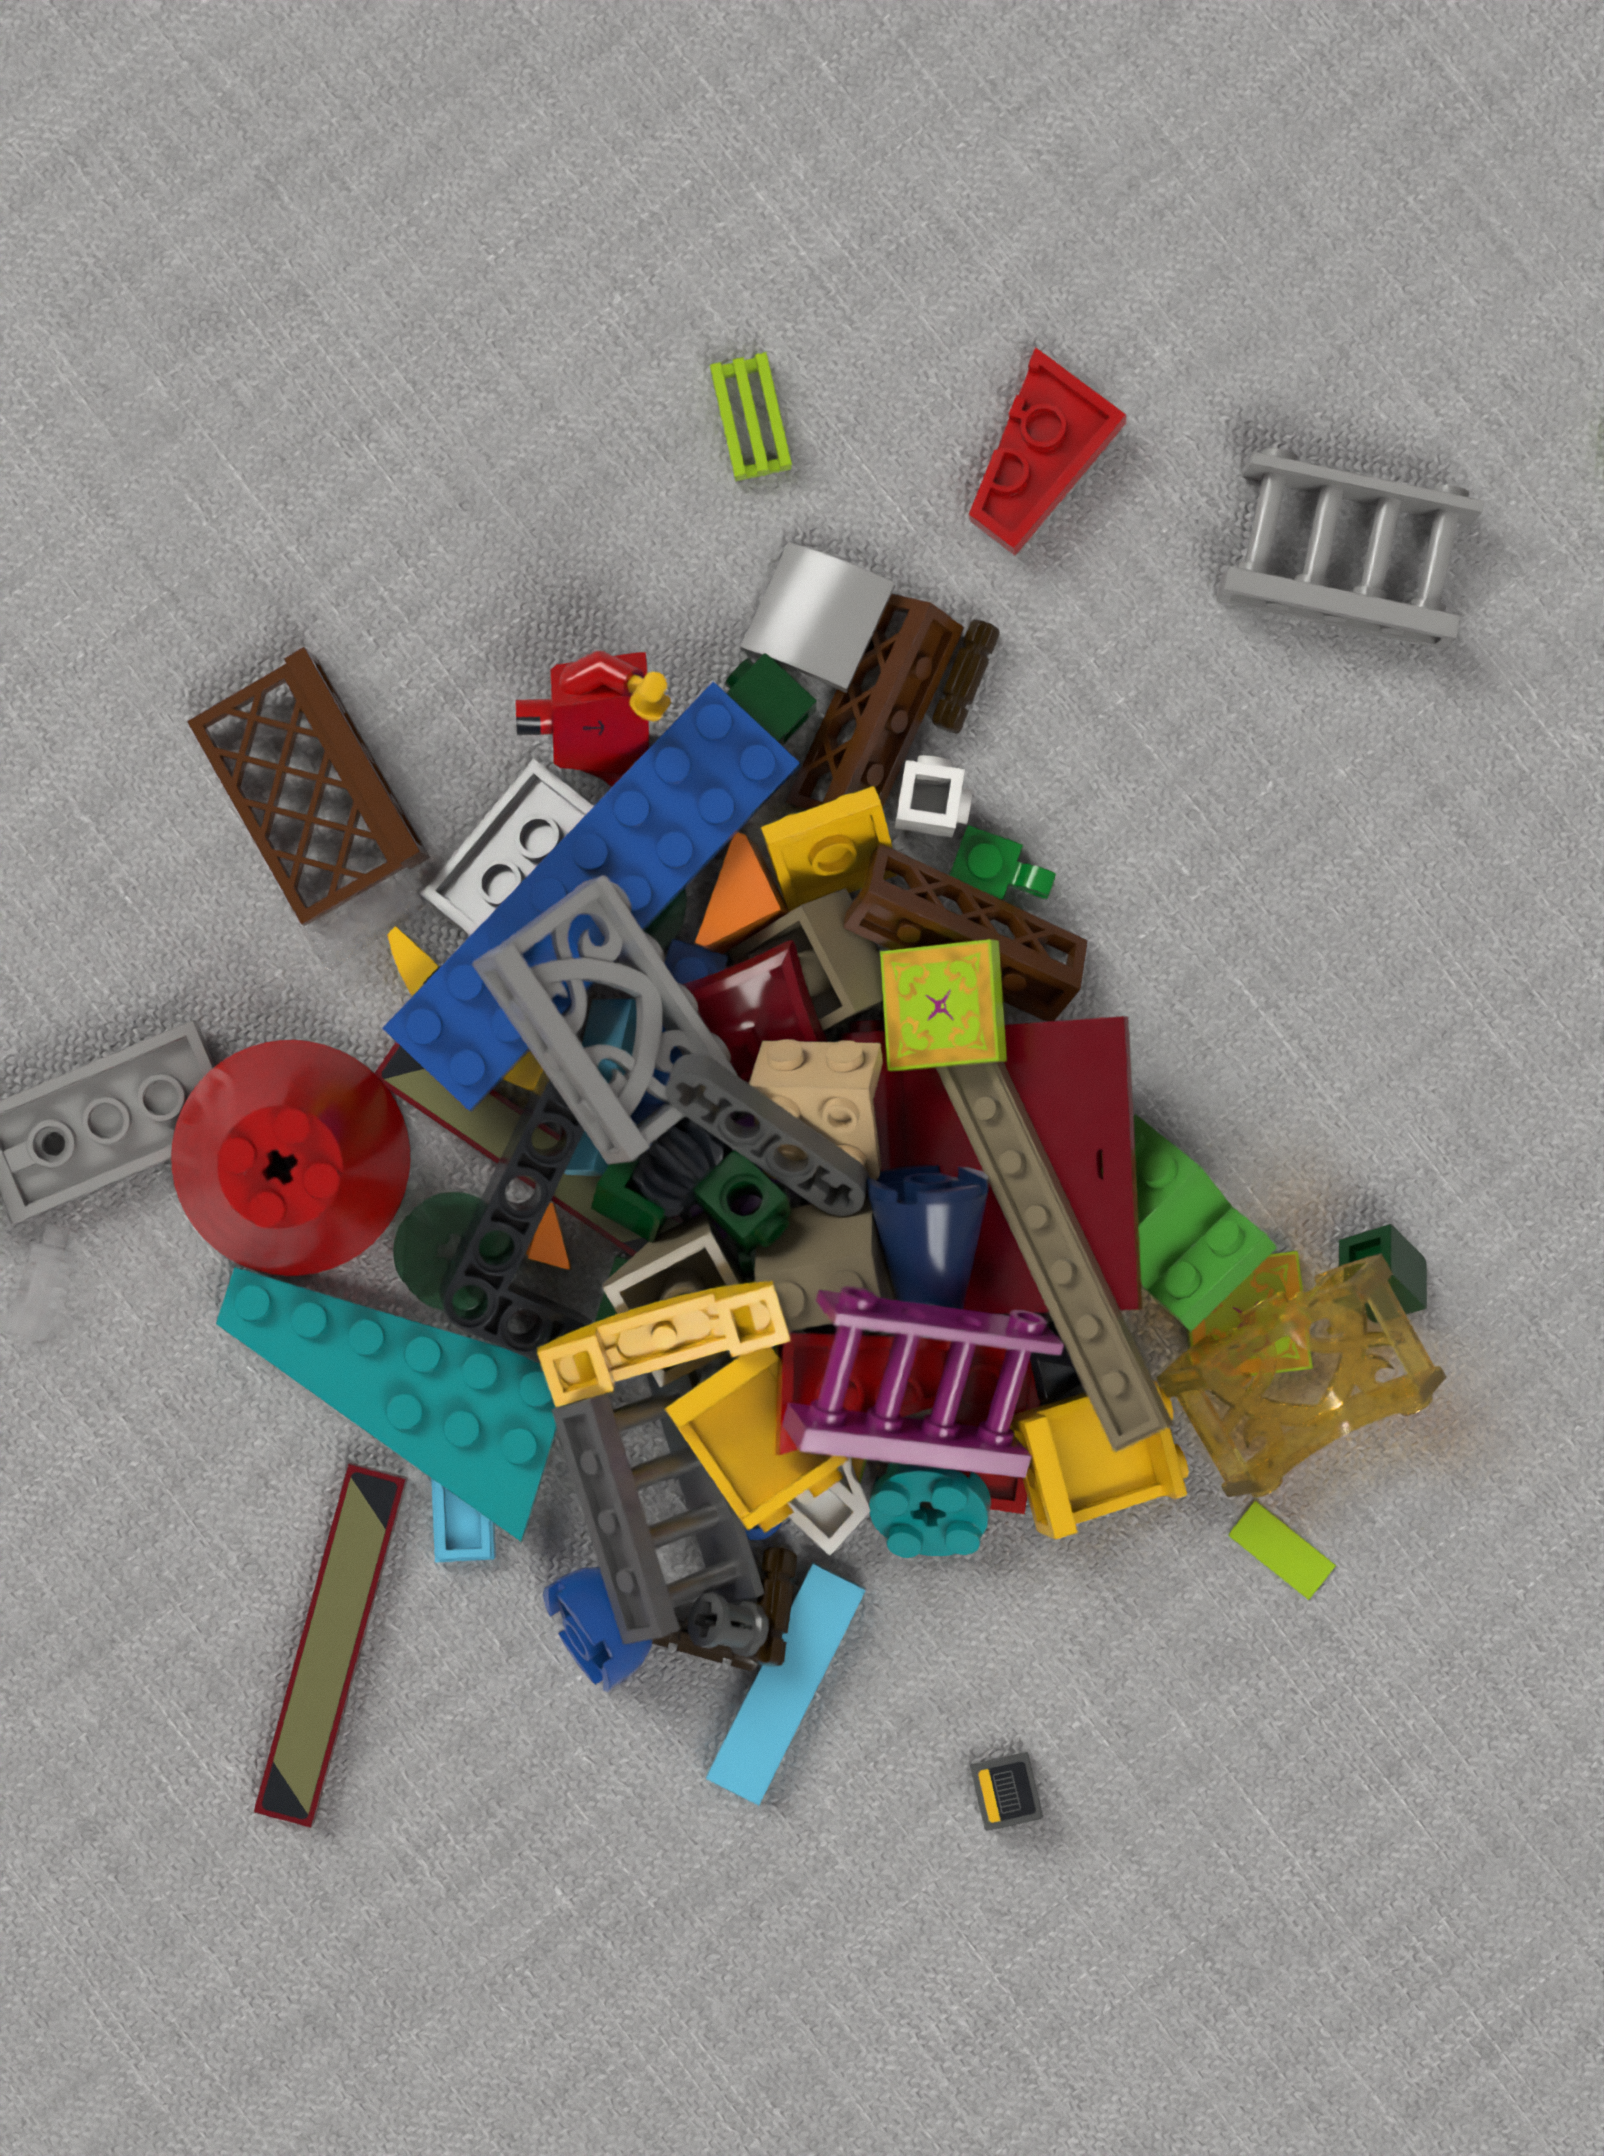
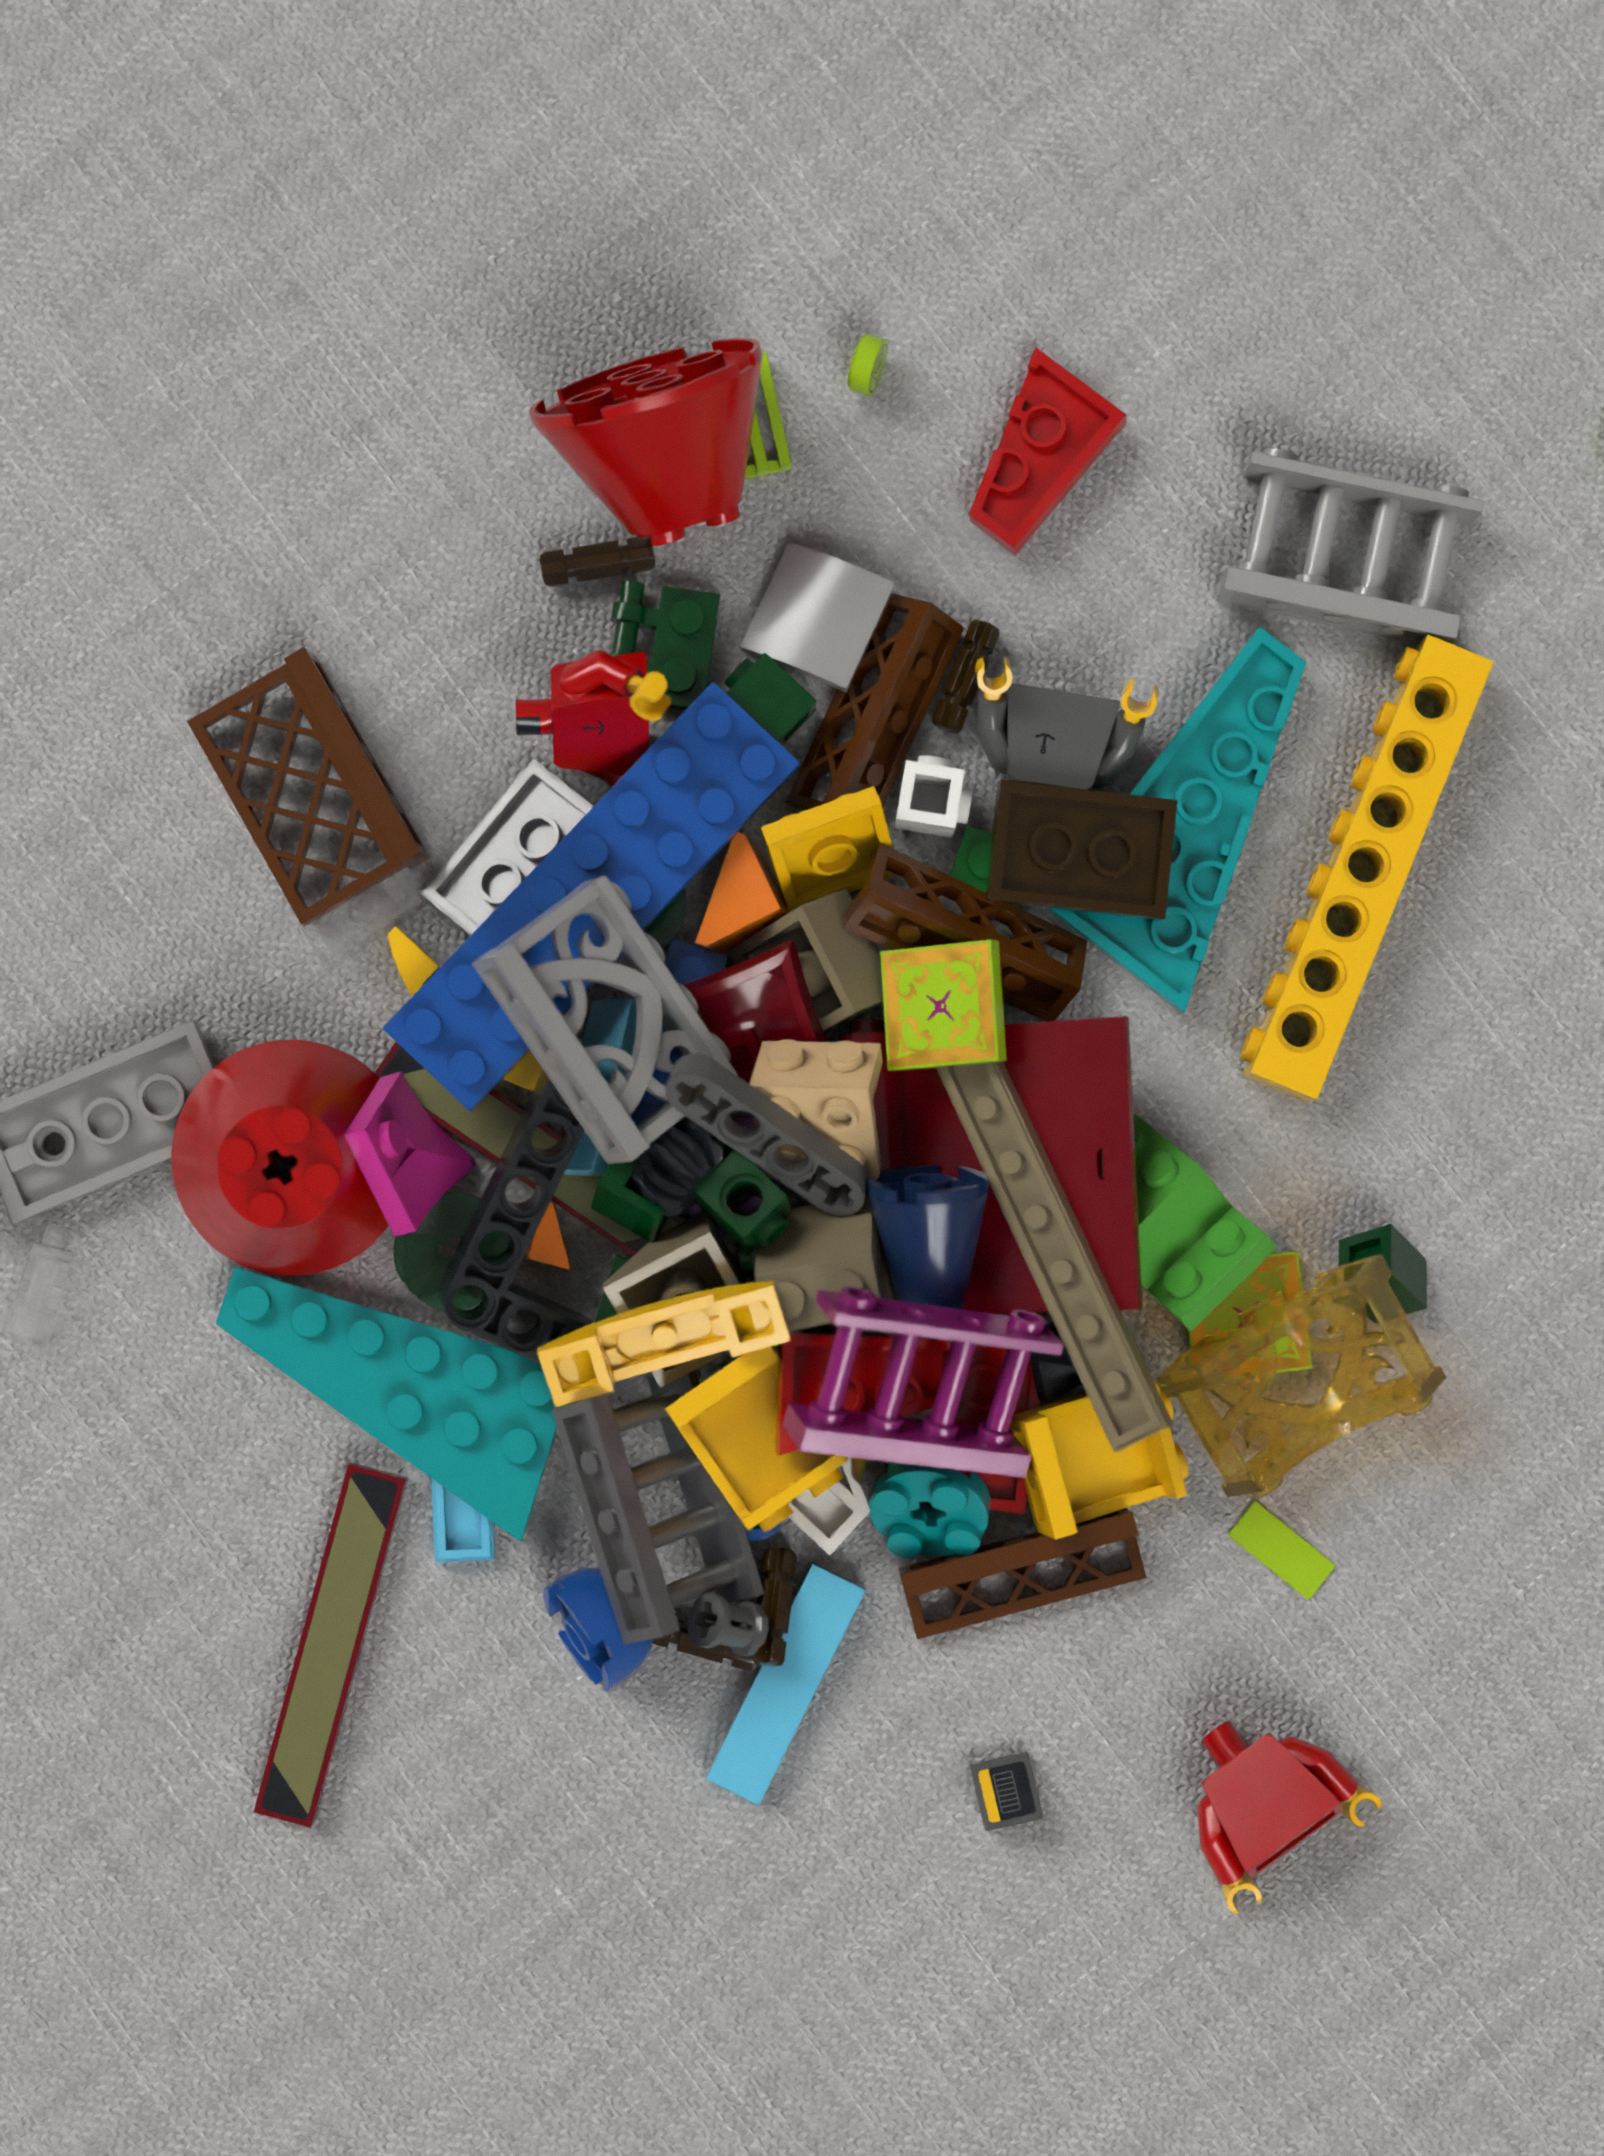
none -> dark pink plate [344,1071,476,1237]
none -> red cone [529,338,763,546]
none -> dark brown axle [540,537,656,587]
none -> dark green plate [610,580,721,711]
none -> lime tile [847,333,889,397]
none -> reddish brown fence [898,1508,1147,1639]
none -> dark grey torso [975,657,1159,790]
none -> dark brown plate [985,780,1178,920]
none -> teal wing [1044,627,1306,1014]
none -> red torso [1197,1721,1382,1914]
none -> yellow brick [1239,634,1494,1102]

